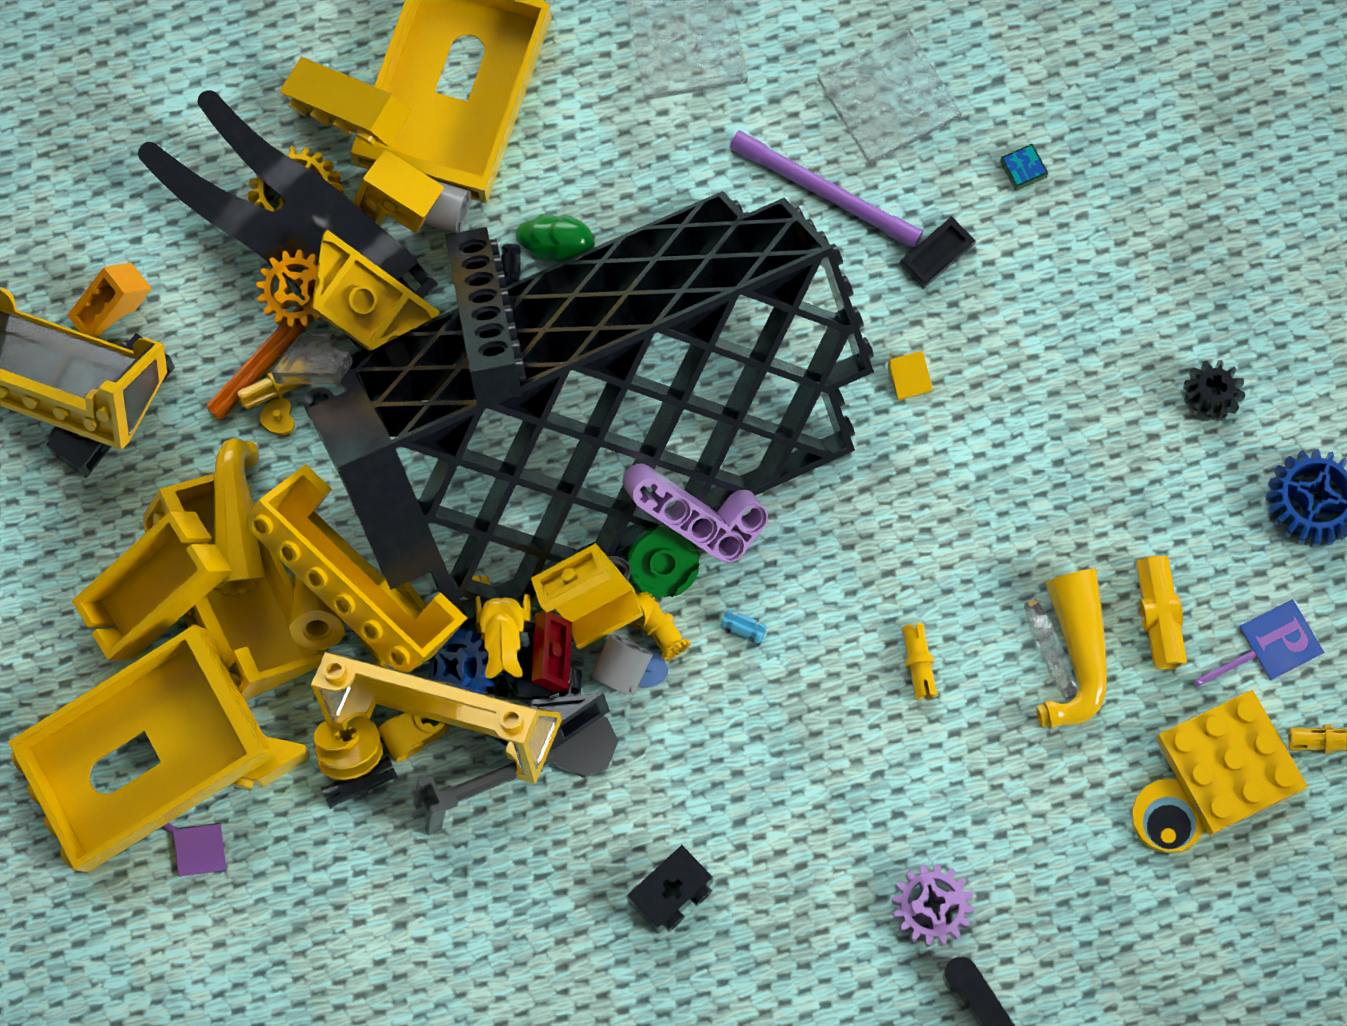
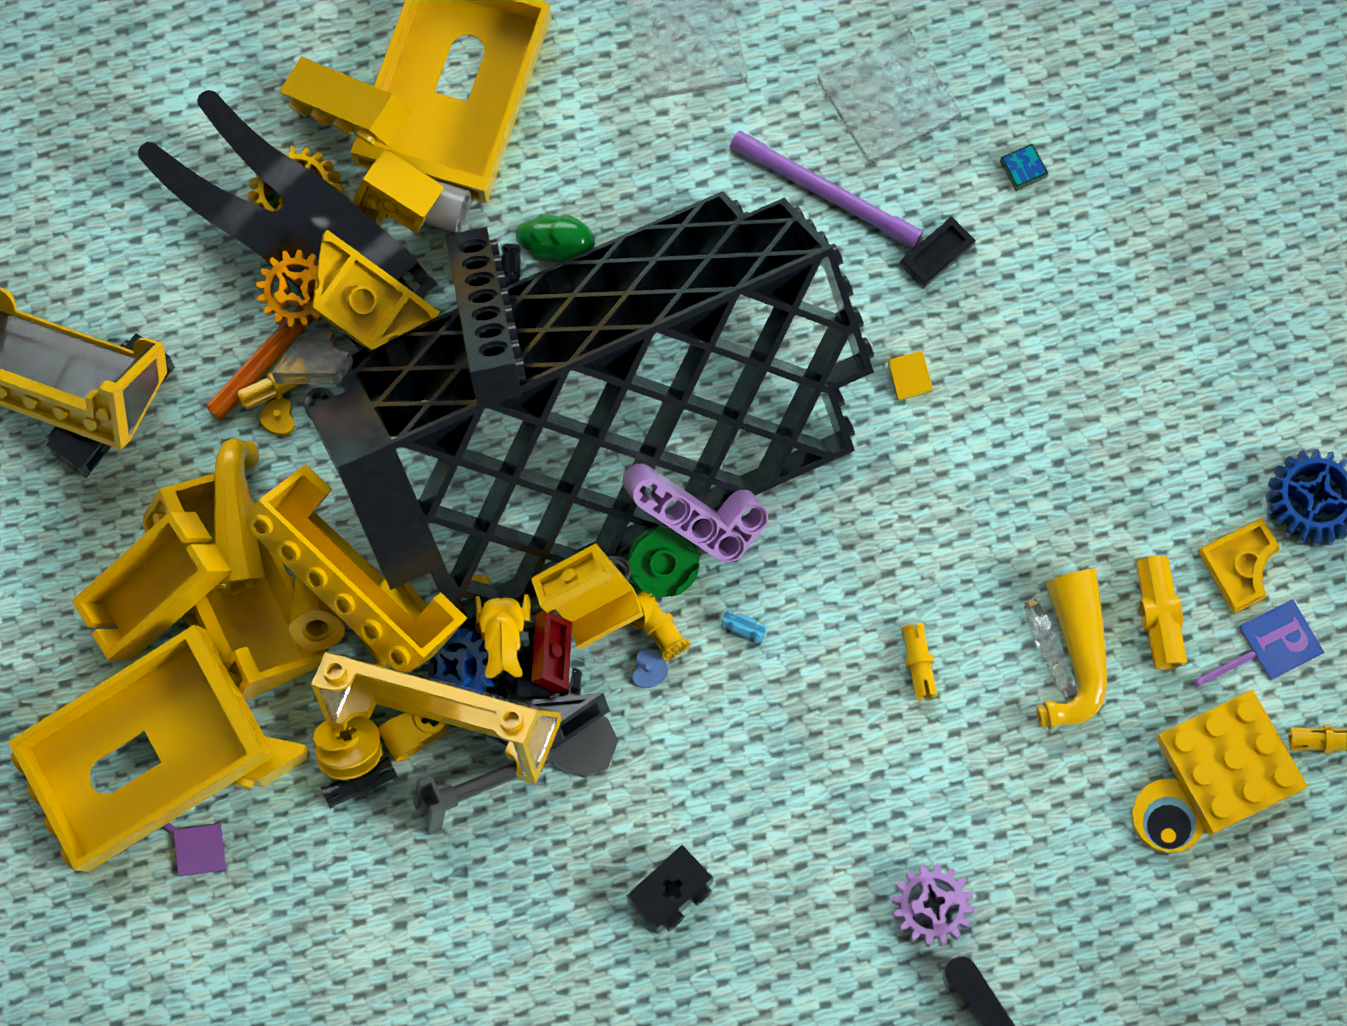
light orange arch [67,263,152,338] -> none
light grey piece [591,634,653,695] -> none
black gear [1183,359,1245,422] -> none
none -> yellow tile [1197,517,1280,614]

